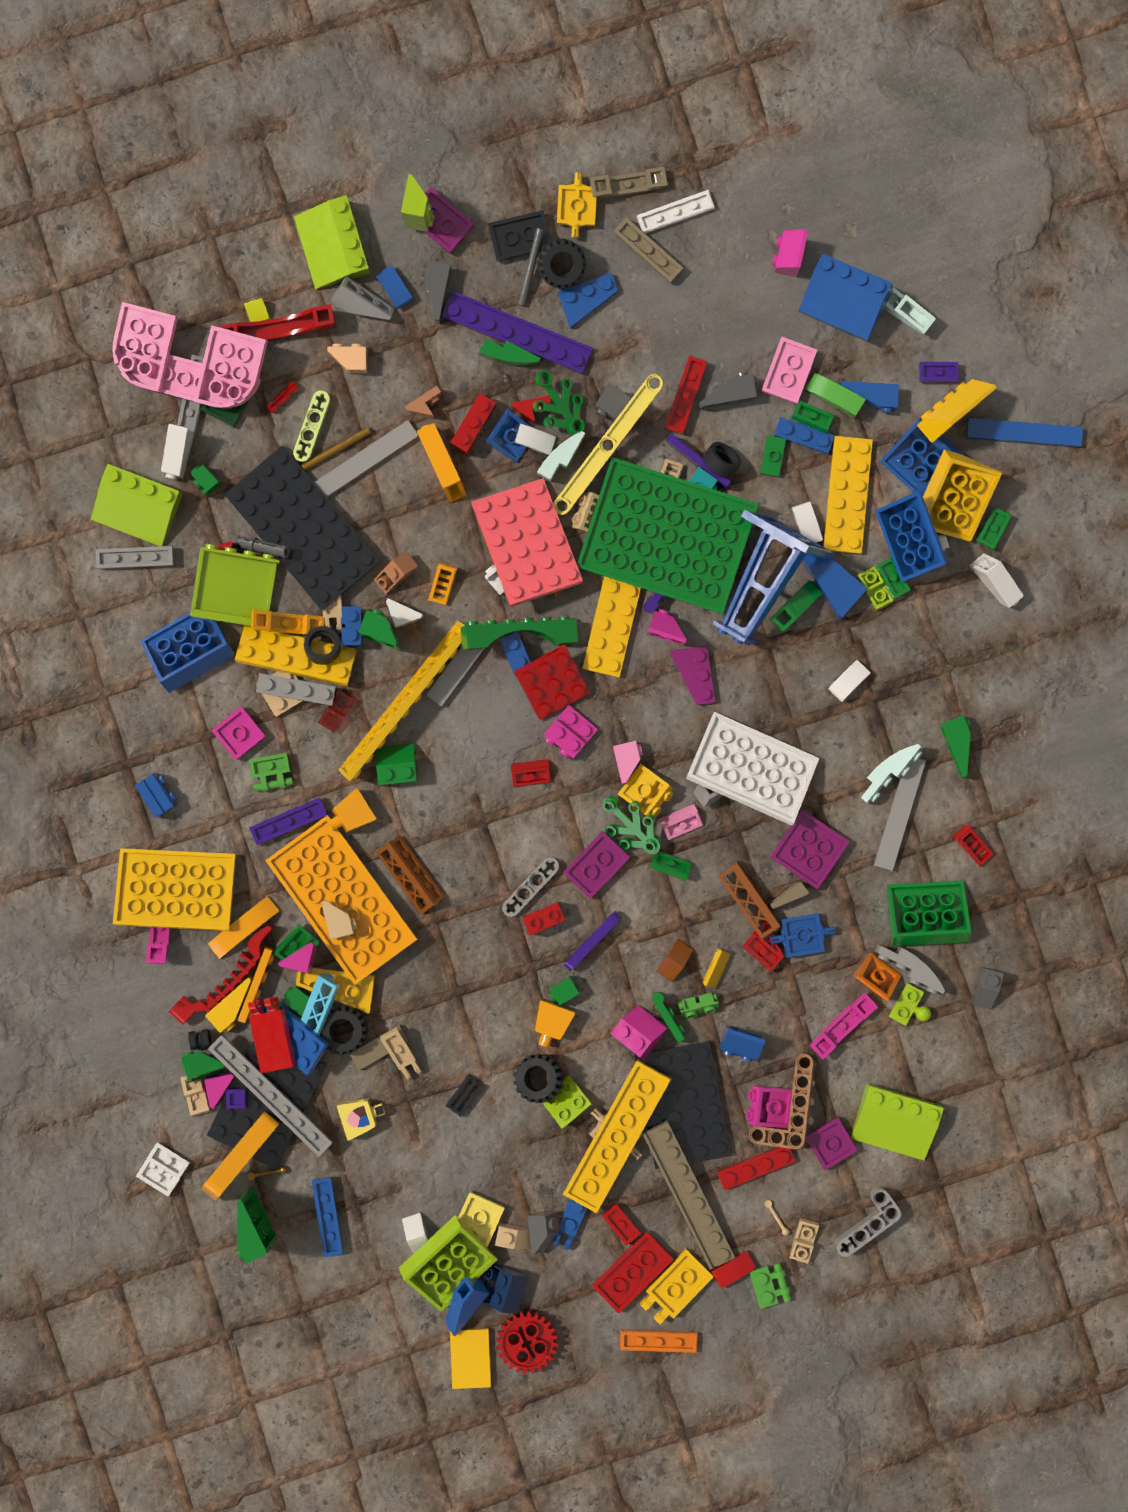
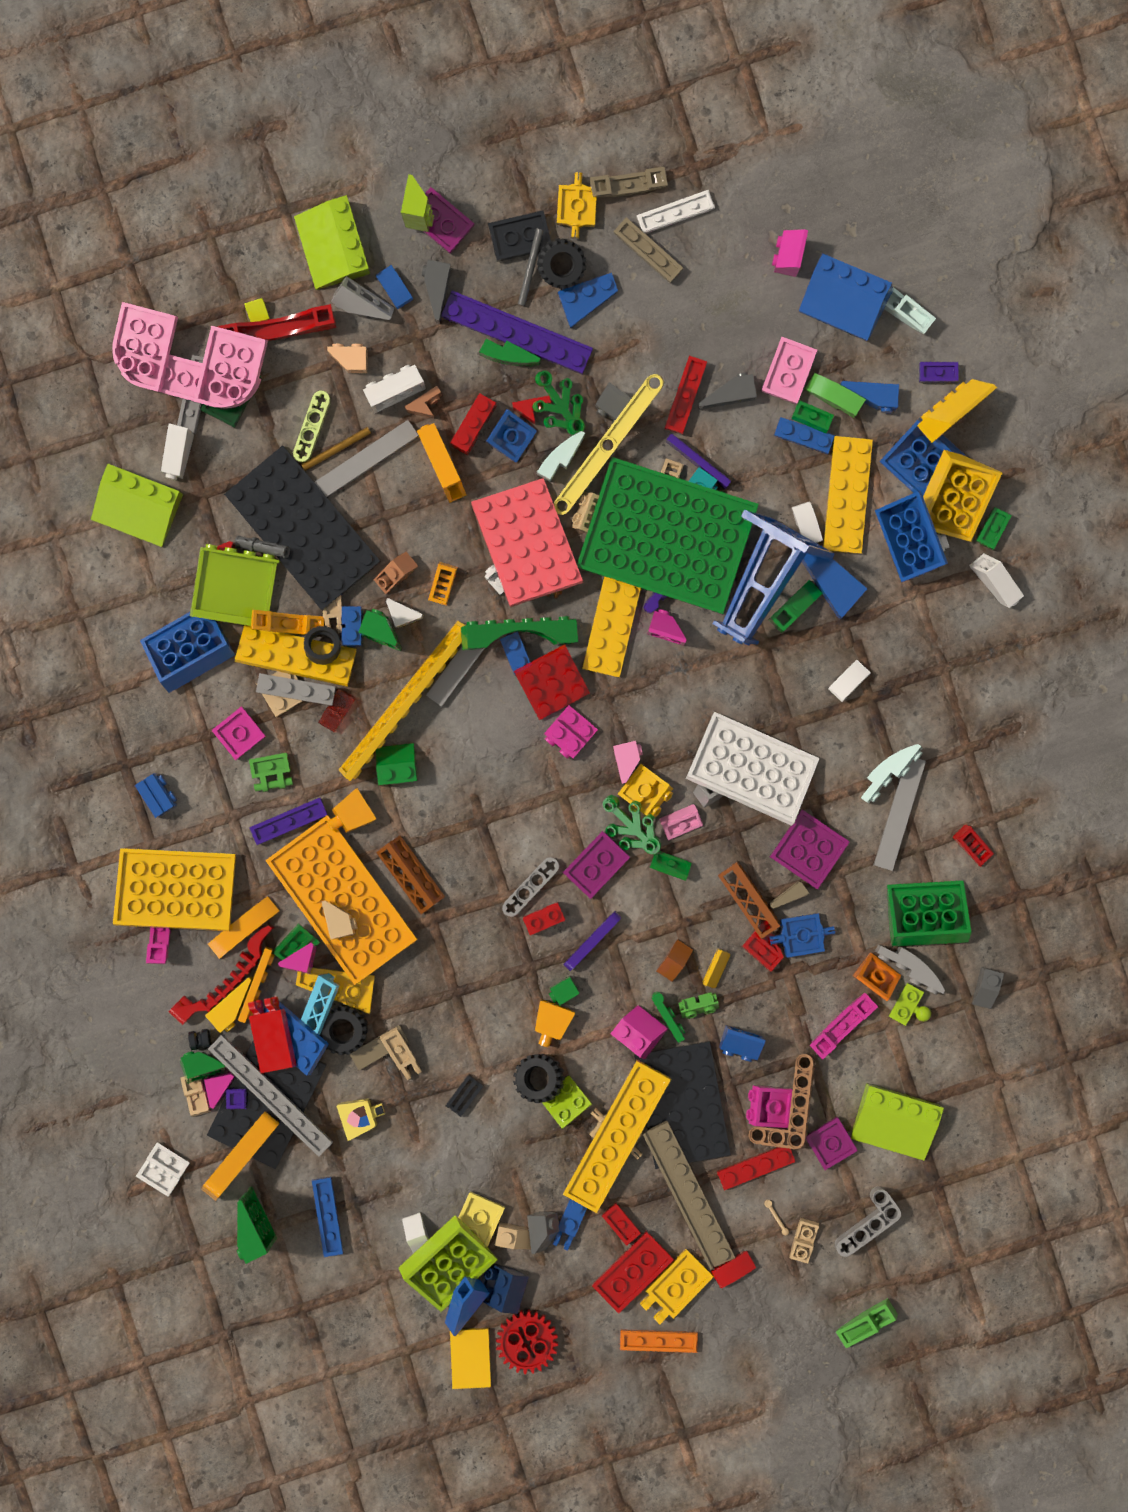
light grey plate [96,546,174,569] -> none
green brick [191,465,221,497] -> none
pearl gold hinge [247,1166,287,1180] -> none
red axle [266,381,299,413] -> none
green brick [283,986,310,1016] -> none
red slope [511,759,551,787] -> none
white slope [515,424,556,455] -> none
magenta wing [669,645,715,705] -> none
black tyre [703,442,741,478] -> none
bright green plate [749,1262,791,1309] -> none
green plate [760,435,786,477] -> none
lime slope [858,566,893,611] -> none
green plate [875,557,911,599] -> none
green slope [939,715,971,778] -> none
blue tile [966,418,1083,447] -> none
none -> white slope [363,365,426,414]
none -> bright green slope [836,1298,898,1348]

